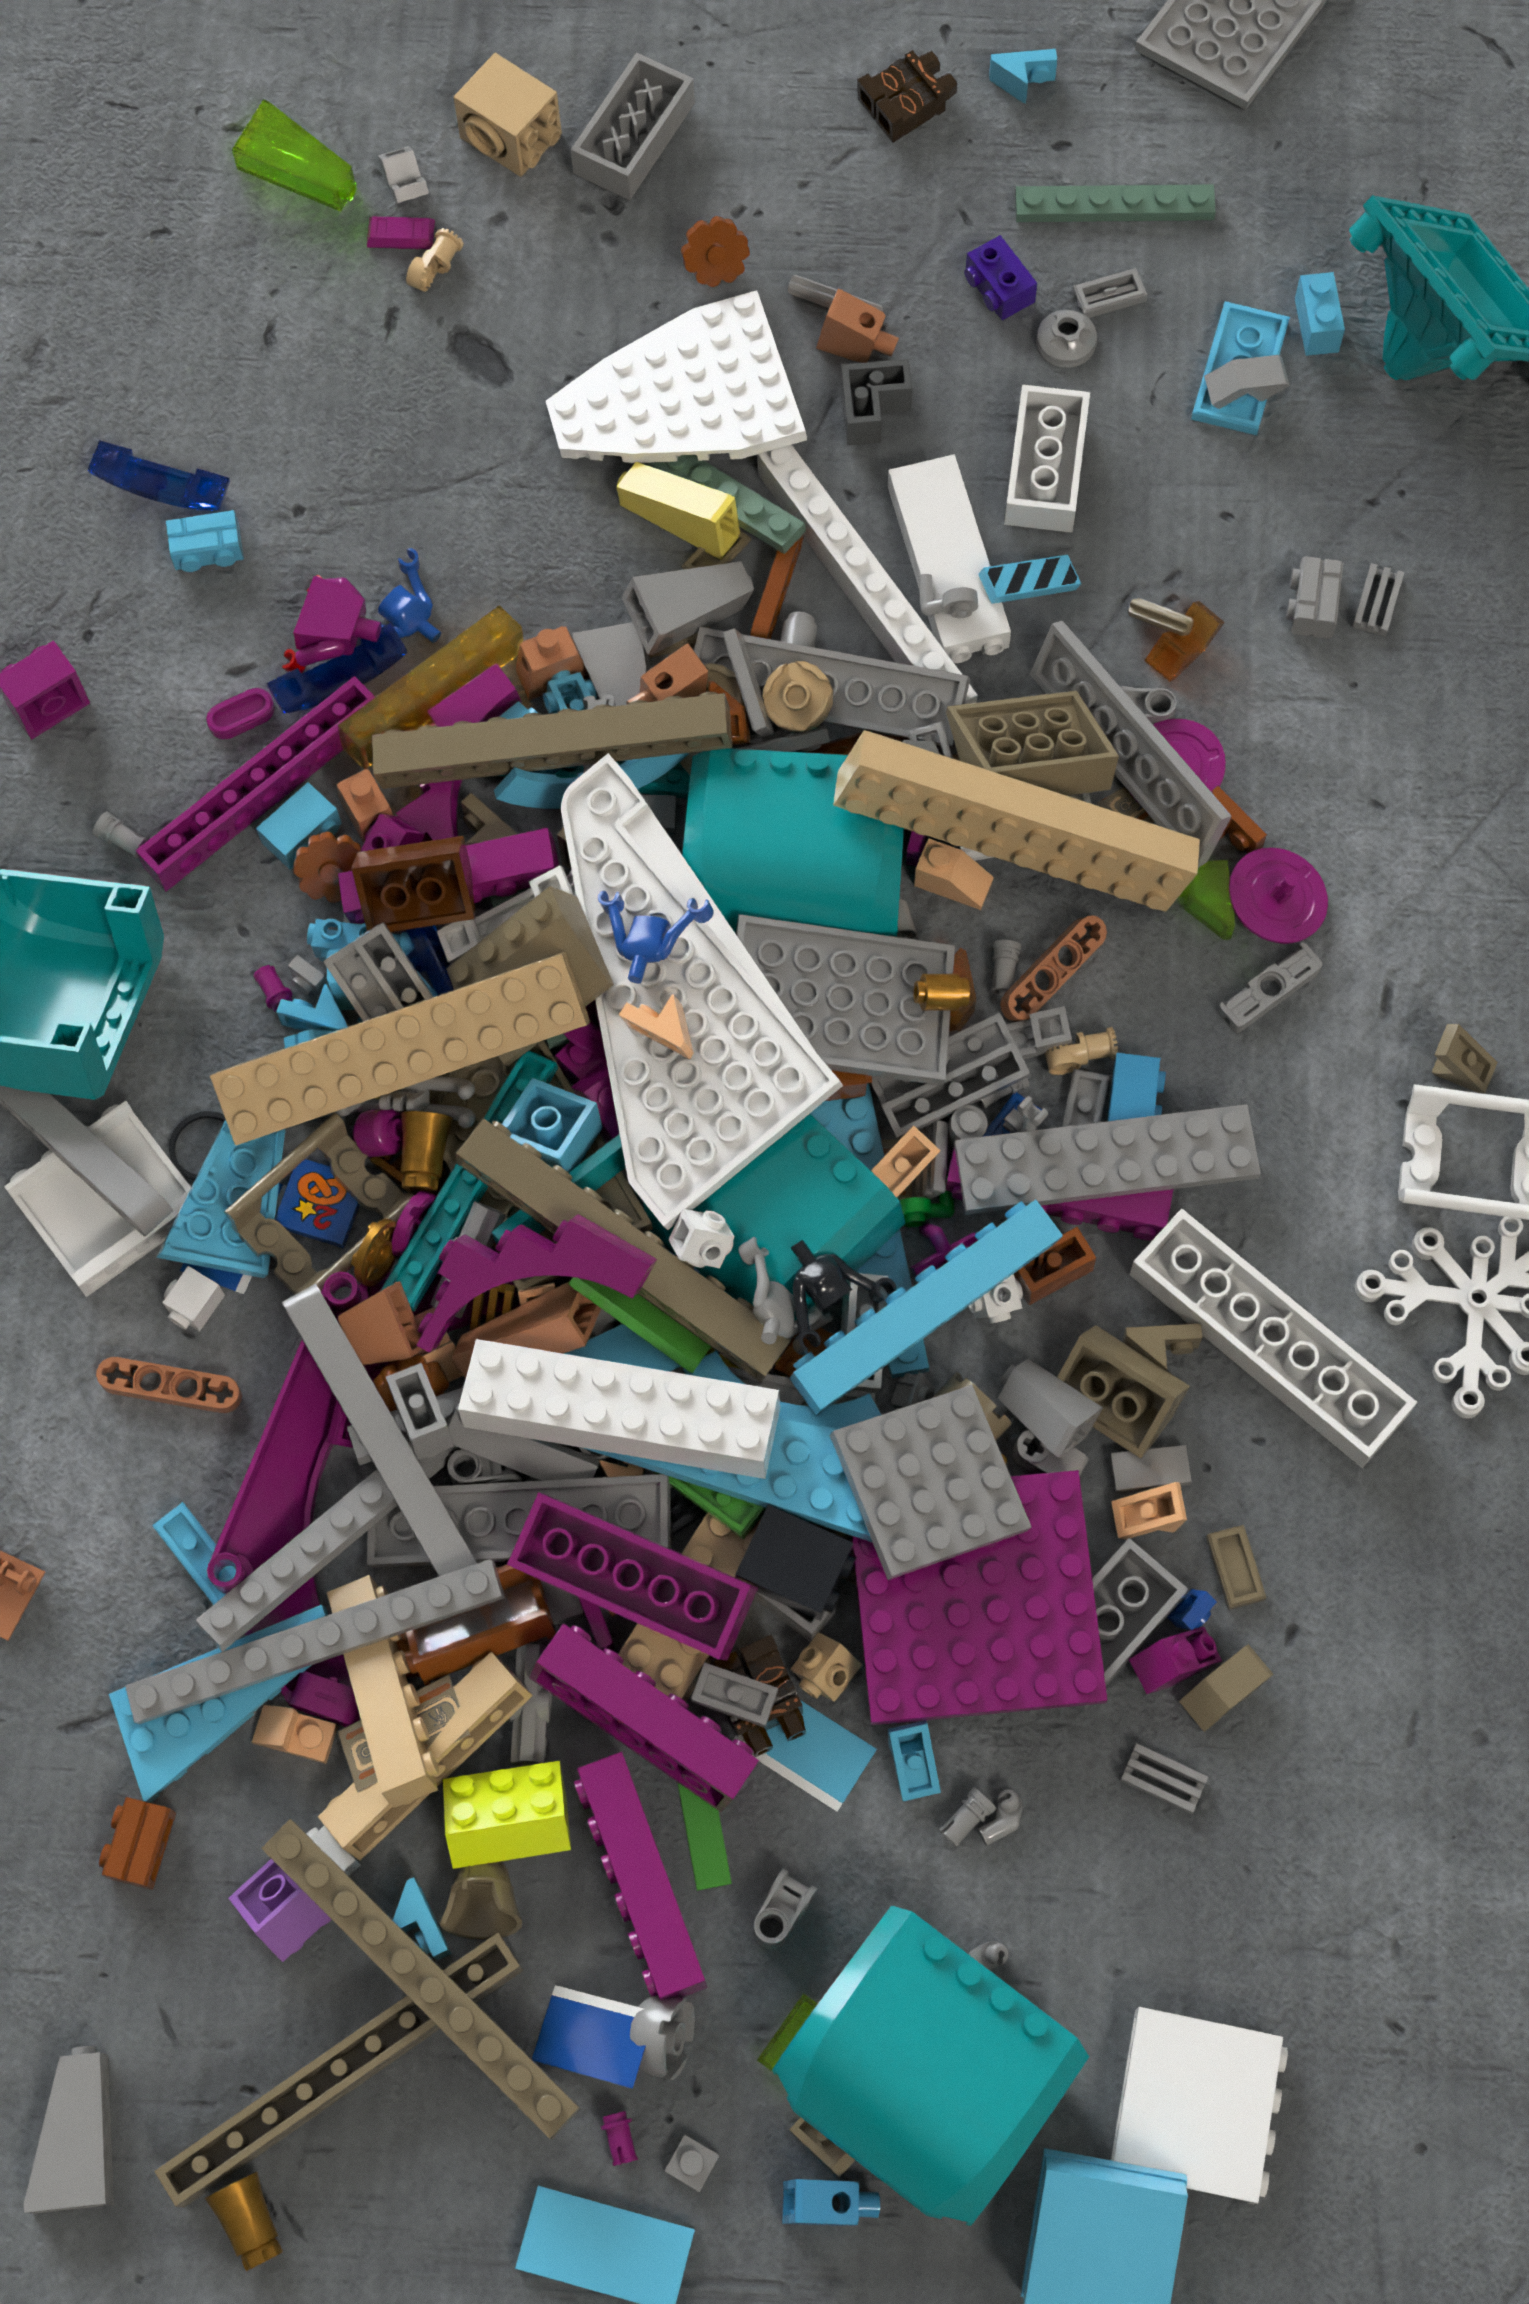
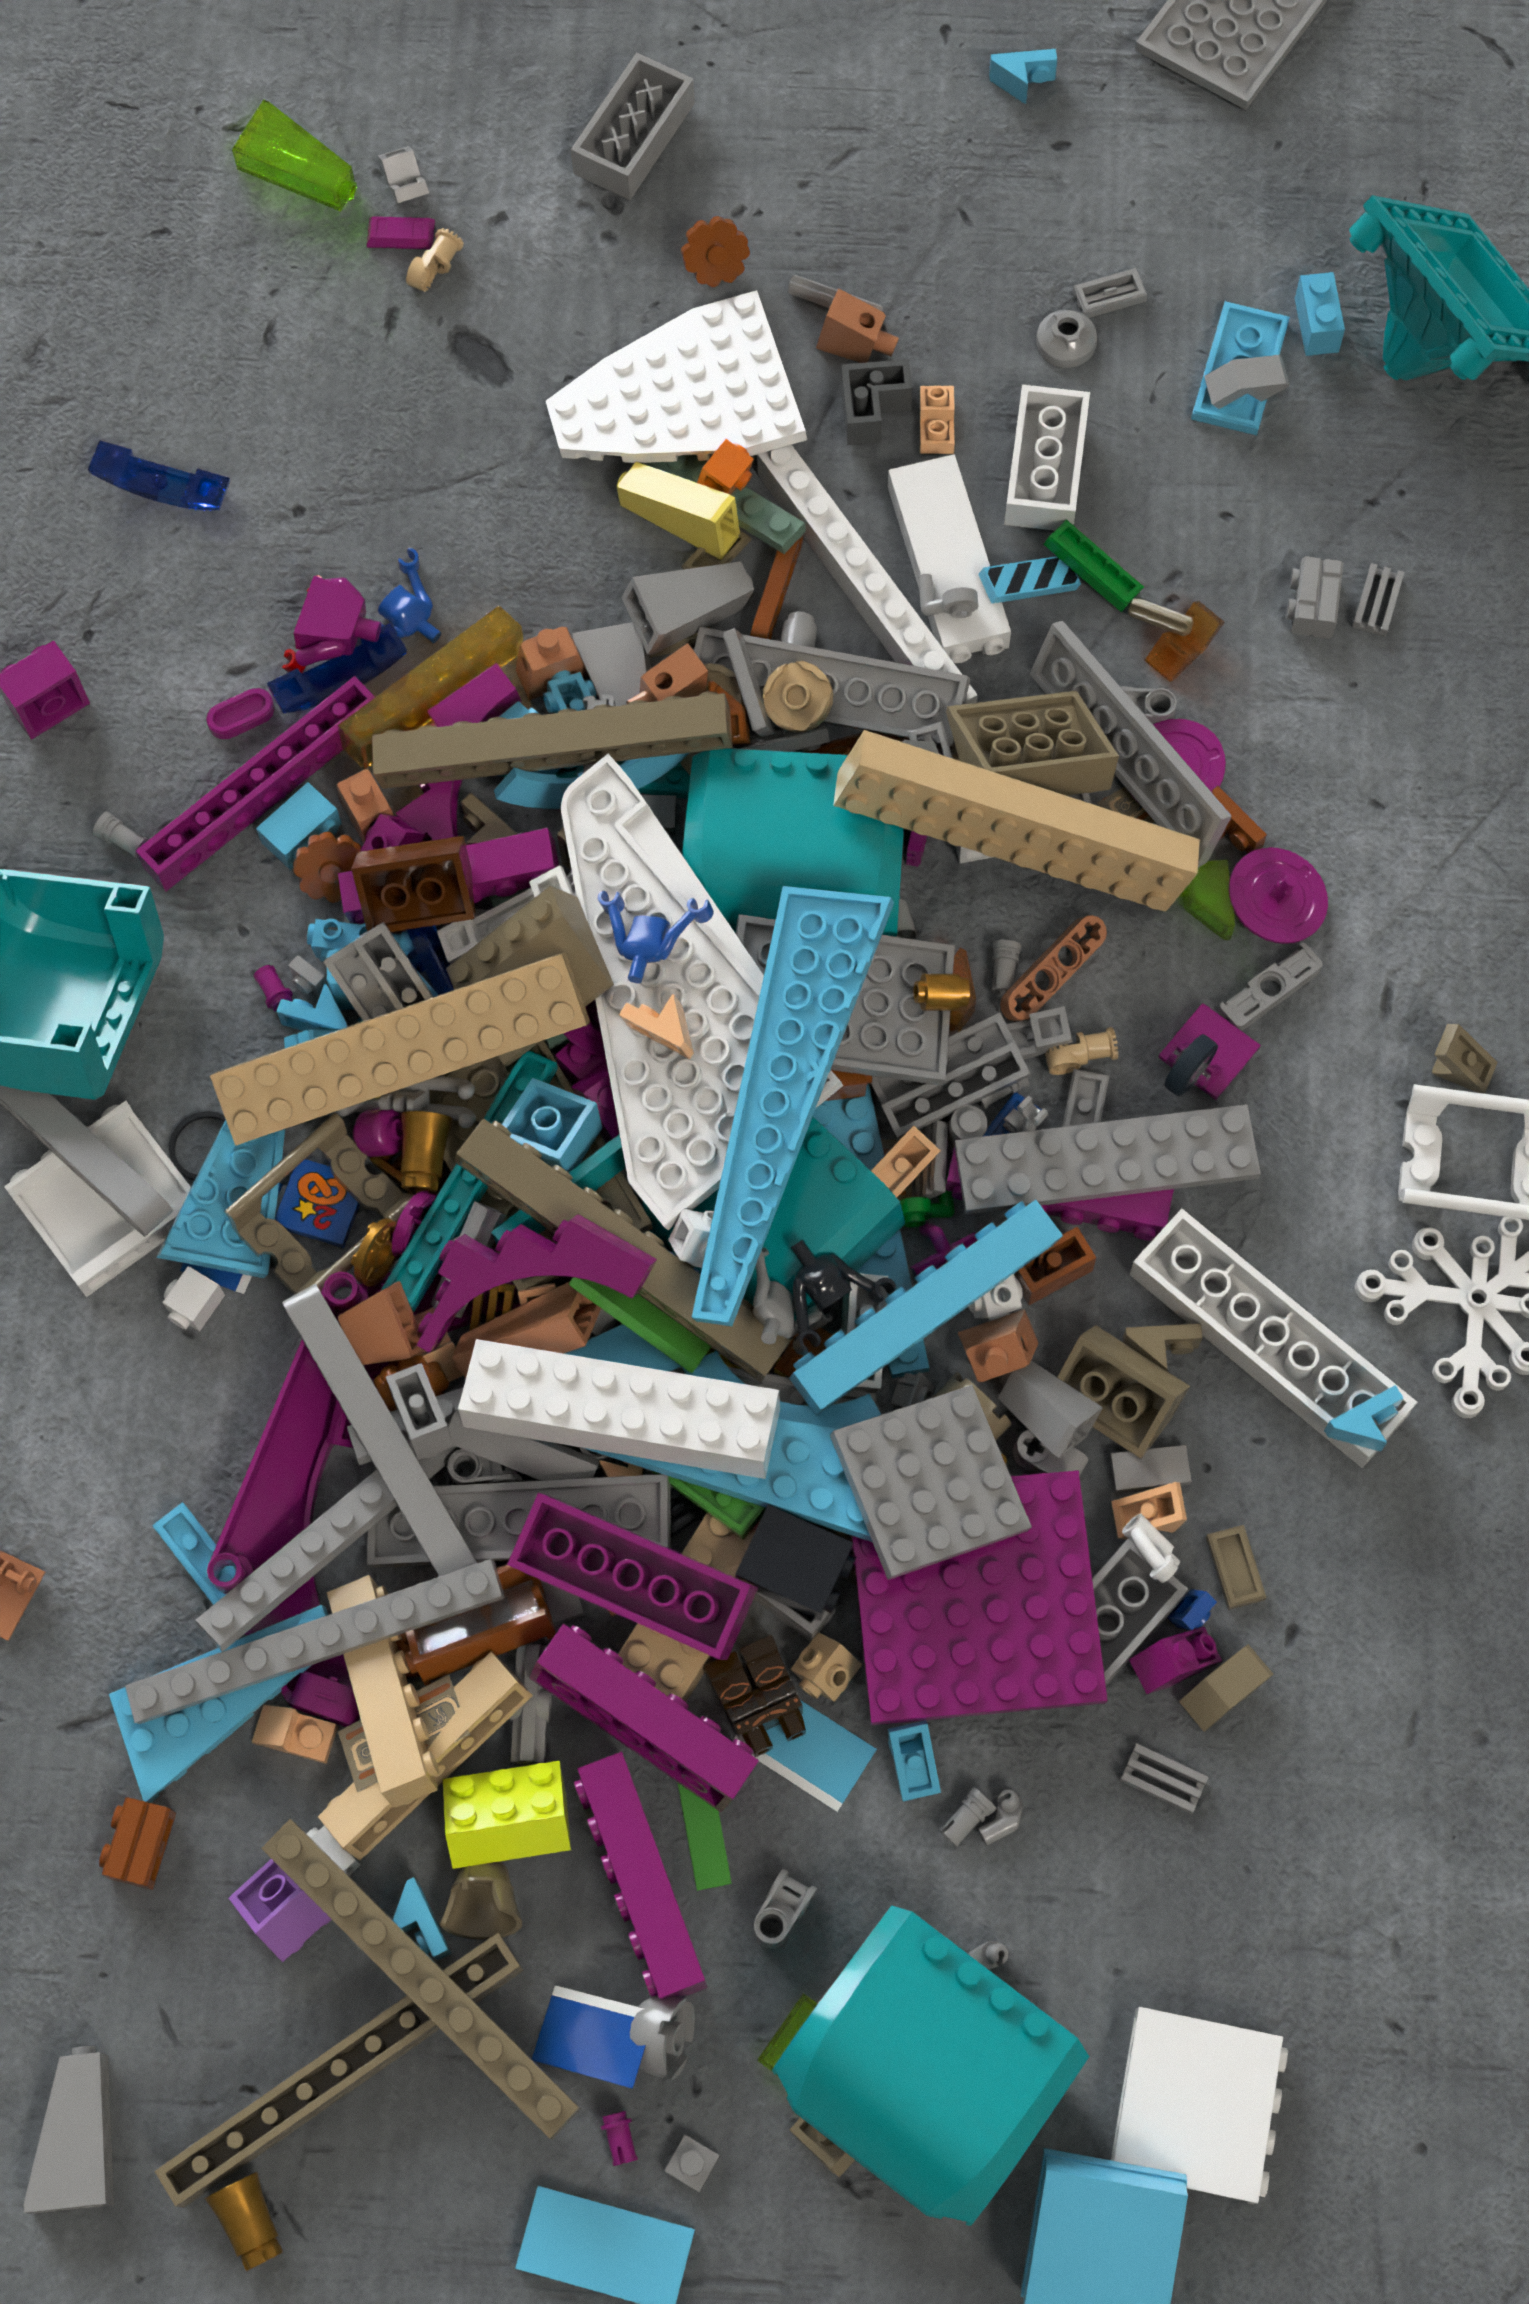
nougat beam [96,1357,242,1413] -> none
medium azure brick [166,510,244,572] -> none
tan brick [454,53,562,177] -> none
magenta tile [579,1597,615,1651] -> none
light grey plate [691,1662,778,1728] -> none
dark azure torso [782,2179,880,2226] -> none
dark brown hips [857,50,957,143] -> none
light nougat slope [914,838,994,910] -> none
dark purple brick [964,235,1037,321] -> none
sand green plate [1015,184,1216,222] -> none
dark azure brick [1107,1053,1166,1121] -> none
none -> medium azure wing [692,886,894,1326]
none -> orange brick [697,439,754,495]
none -> light nougat slope [920,386,955,454]
none -> nougat torso [958,1309,1038,1382]
none -> green plate [1043,519,1144,612]
none -> white plant [1122,1514,1180,1583]
none -> magenta plate [1158,1003,1261,1100]
none -> medium azure slope [1324,1385,1403,1451]

